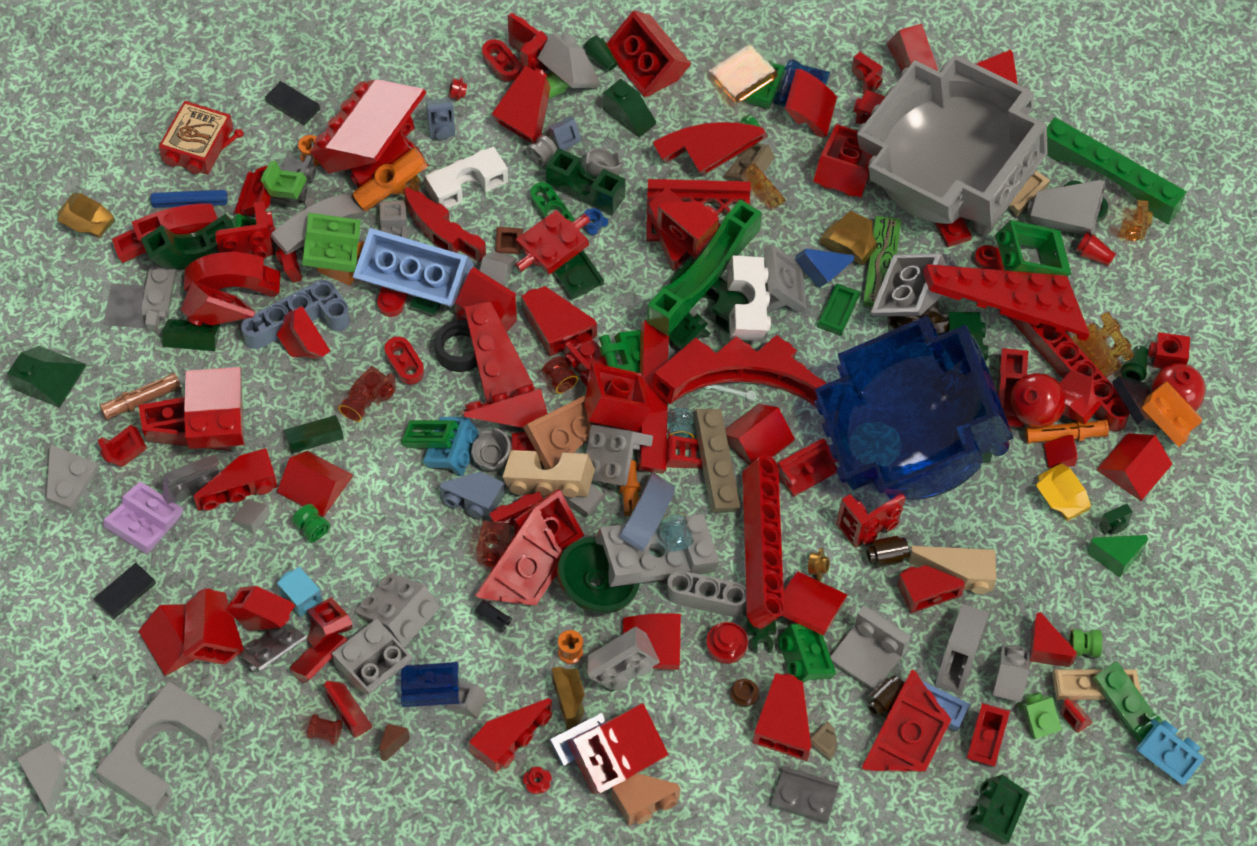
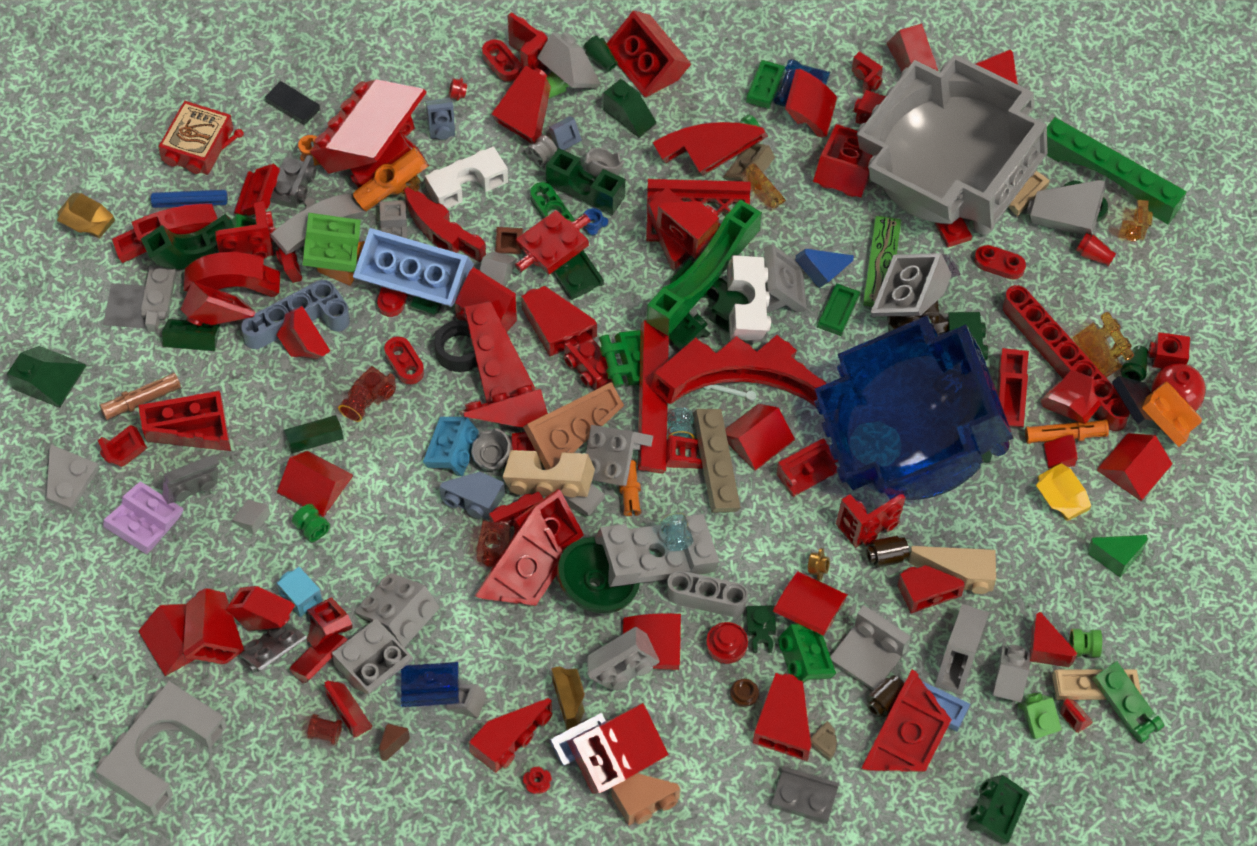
light grey slope [17,741,67,815] -> none
black tile [93,563,156,620] -> none
slope [184,367,245,449] -> none
red slope [194,448,278,511] -> none
bright green bracket [261,161,307,200] -> none
green tile [401,420,459,448] -> none
black pin [474,600,512,633] -> none
clear red wheel [542,356,578,394] -> none
orange bush [558,630,583,664] -> none
red slope [584,362,651,432] -> none
sand blue slope [619,472,675,552] -> none
clear orange tile [709,44,778,103] -> none
red beam [742,454,784,629] -> none
pearl gold slope [819,210,877,265] -> none
red wing [922,264,1090,341] -> none
red slope [967,703,1010,767] -> none
green window [995,220,1072,277] -> none
red cylinder [1010,373,1066,428] -> none
dark green plate [1099,503,1133,534] -> none
dark azure bracket [1136,719,1205,786] -> none

